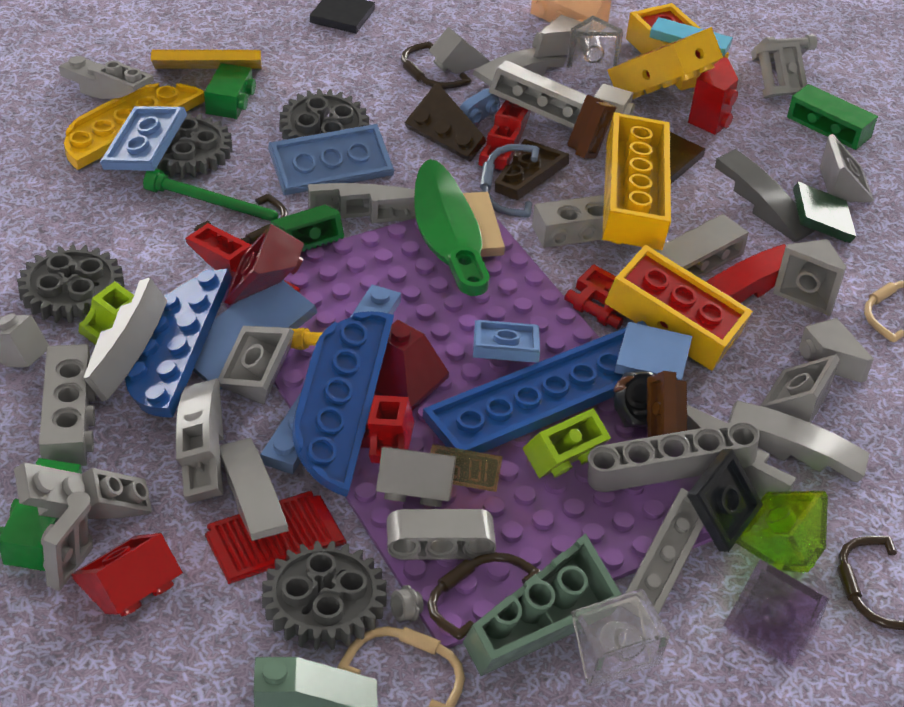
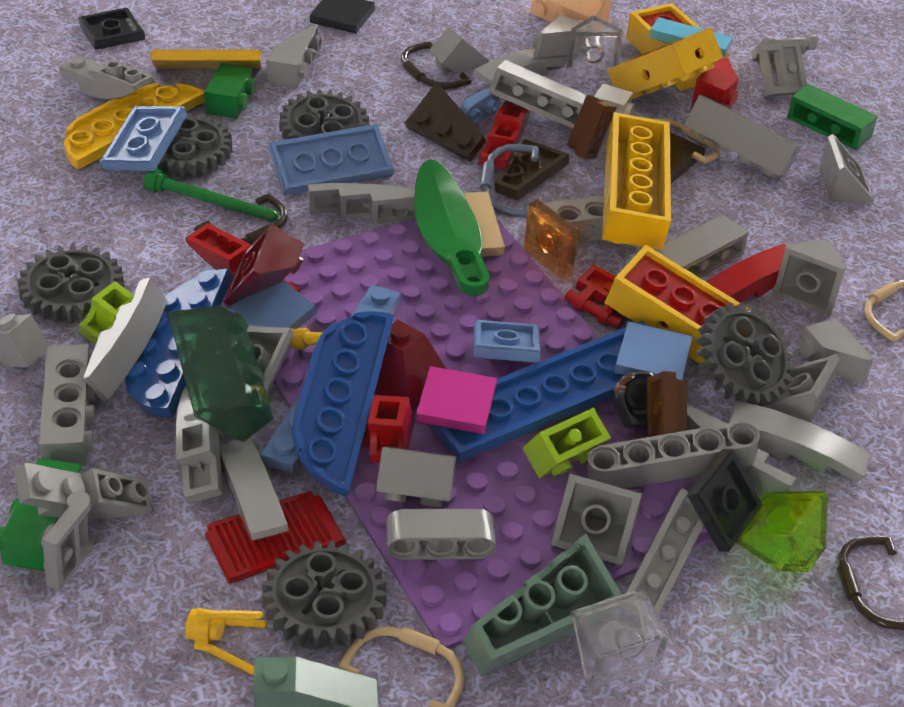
red slope [71,533,183,617] -> none
green brick [271,204,344,252] -> none
light grey plate [390,585,424,623] -> none
dark brown piece [427,552,541,640] -> none
clear yellow tile [431,444,503,492] -> none
dark grey slope [715,149,815,242] -> none
clear purple slope [723,559,829,666] -> none
tile [793,182,856,243] -> none
none -> black tile [78,7,145,50]
none -> clear green slope [168,306,274,442]
none -> yellow plant [185,608,268,675]
none -> light grey slope [266,24,322,87]
none -> dark pink tile [416,366,497,434]
none -> clear orange plate [523,199,579,281]
none -> light grey slope [551,473,642,566]
none -> tan piece [653,118,720,164]
none -> light grey brick [684,95,802,178]
none -> dark grey gear [695,302,796,406]

